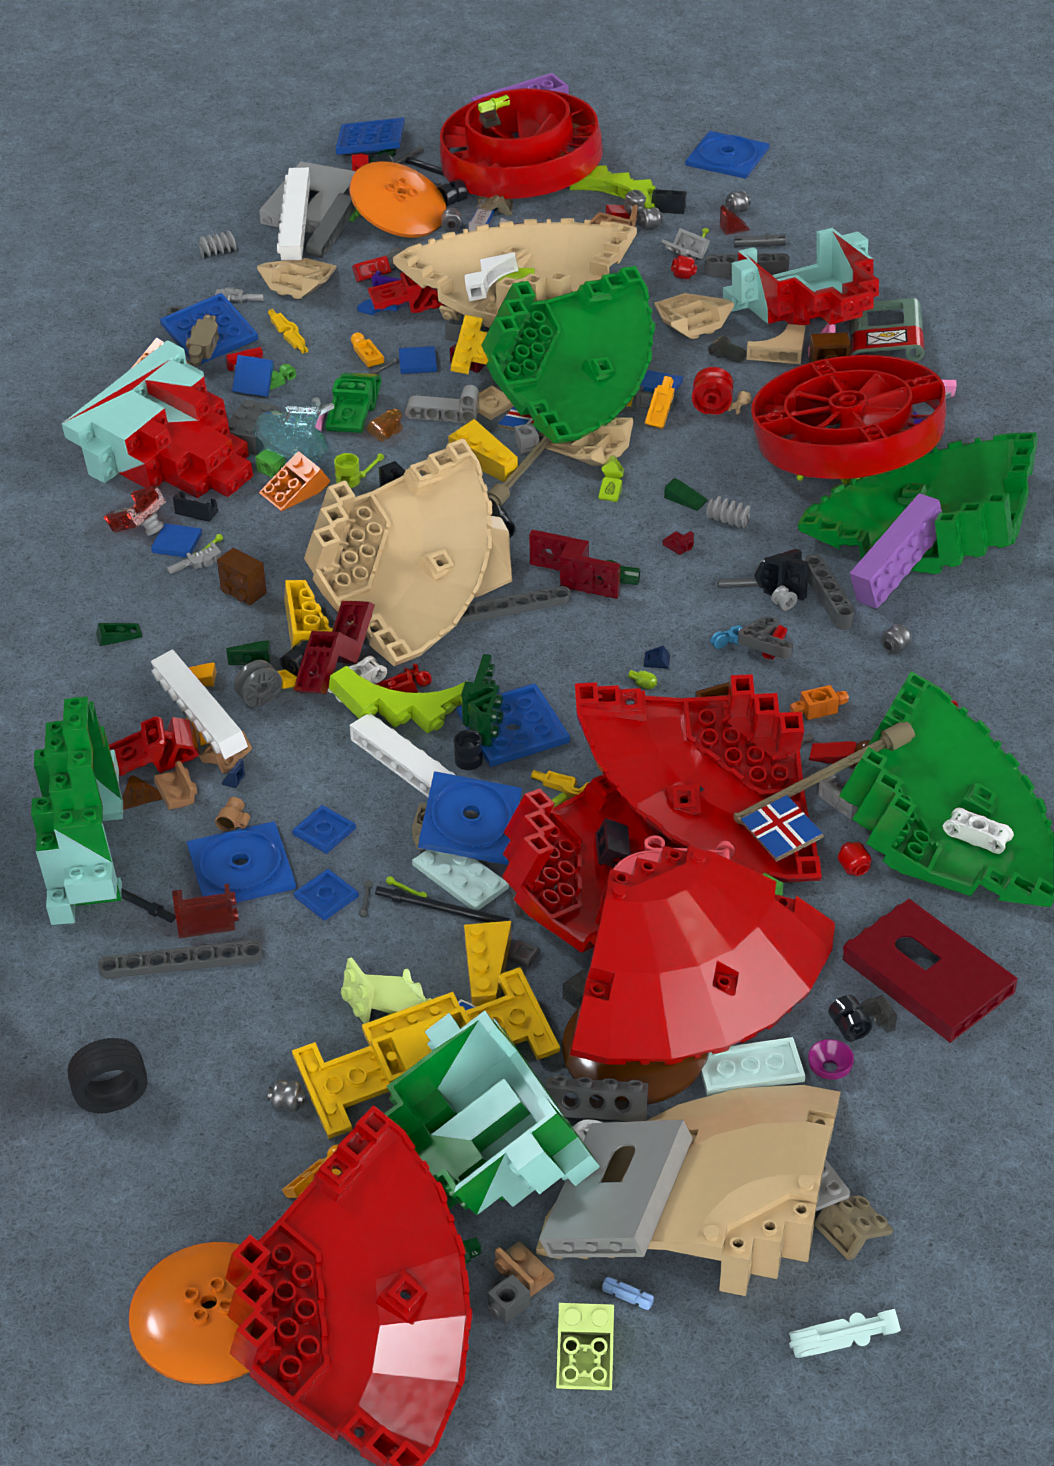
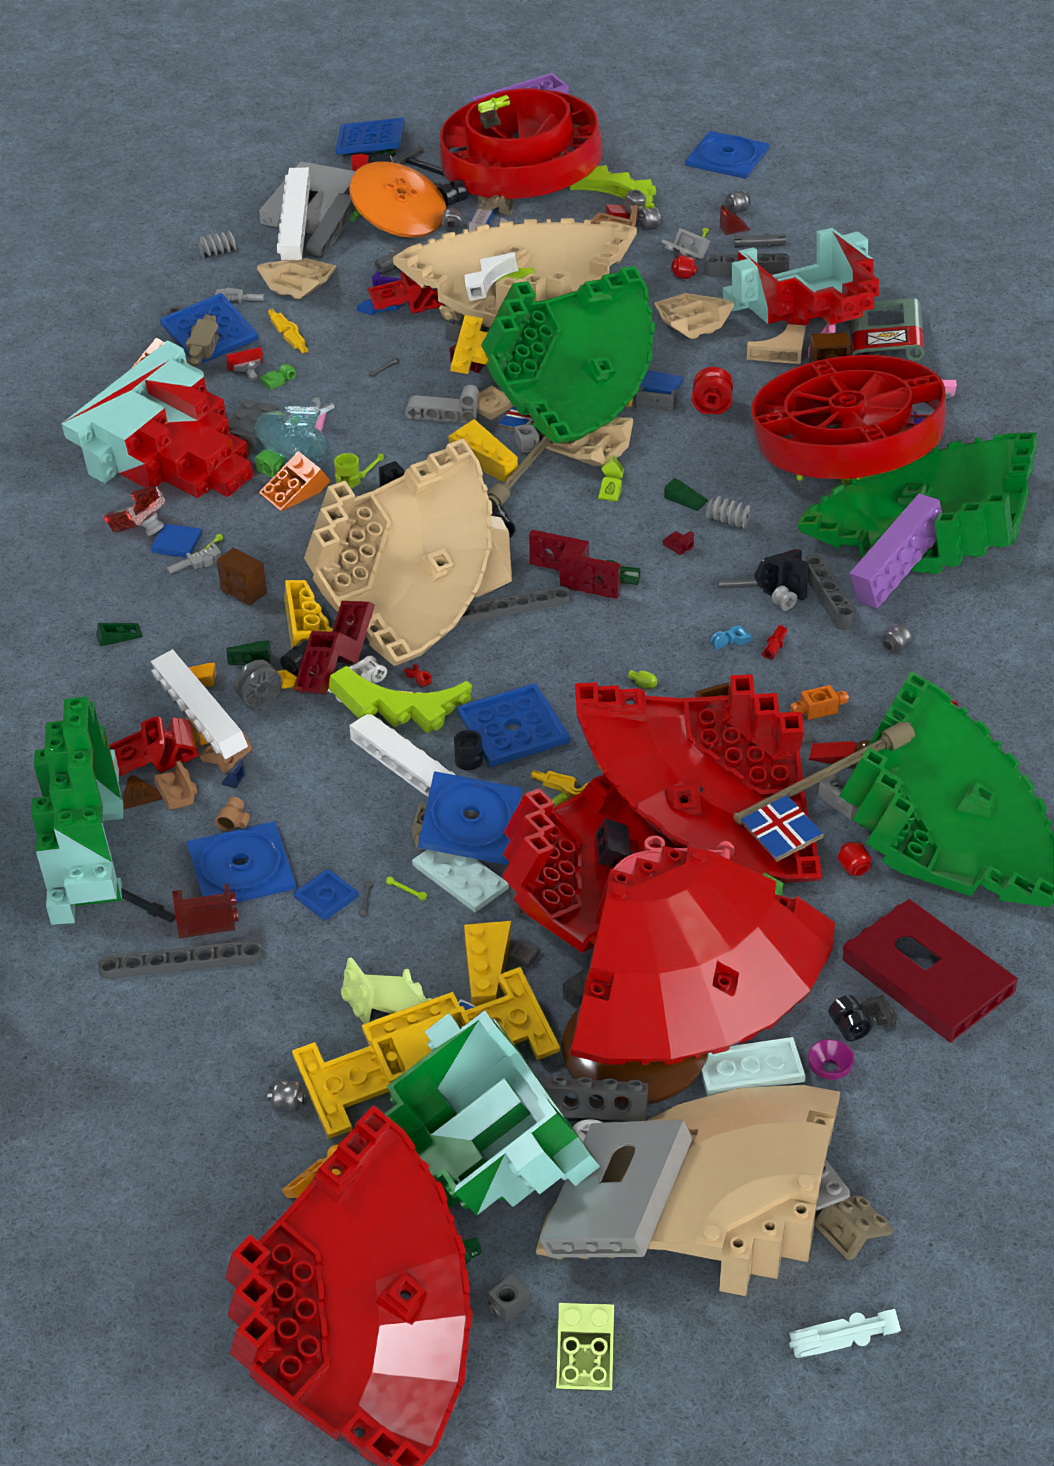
black tyre [68,1038,148,1114] -> none
orange dish [129,1242,250,1384] -> none
black hinge [173,491,219,522] -> none
blue tile [232,355,274,397] -> none
blue tile [292,805,356,854] -> none
green piece [325,372,382,433] -> none
light orange plate [351,332,384,367] -> none
red slope [352,255,392,283] -> none
clear orange piece [367,409,403,442] -> none
black bar [375,886,510,923] -> none
red slope [376,671,418,693] -> none
blue tile [399,346,437,374] -> none
dark green piece [461,654,504,747] -> none
medium nougat bracket [495,1241,554,1297] -> none
light blue axle [602,1277,654,1310] -> none
dark blue slope [643,645,670,669] -> none
light orange hinge [645,376,675,429] -> none
black hinge [652,189,687,214] -> none
clear smoke piece [708,336,747,364] -> none
tan arm [728,391,752,415] -> none
dark grey beam [738,616,793,658] -> none
white piece [943,808,1014,854] -> none

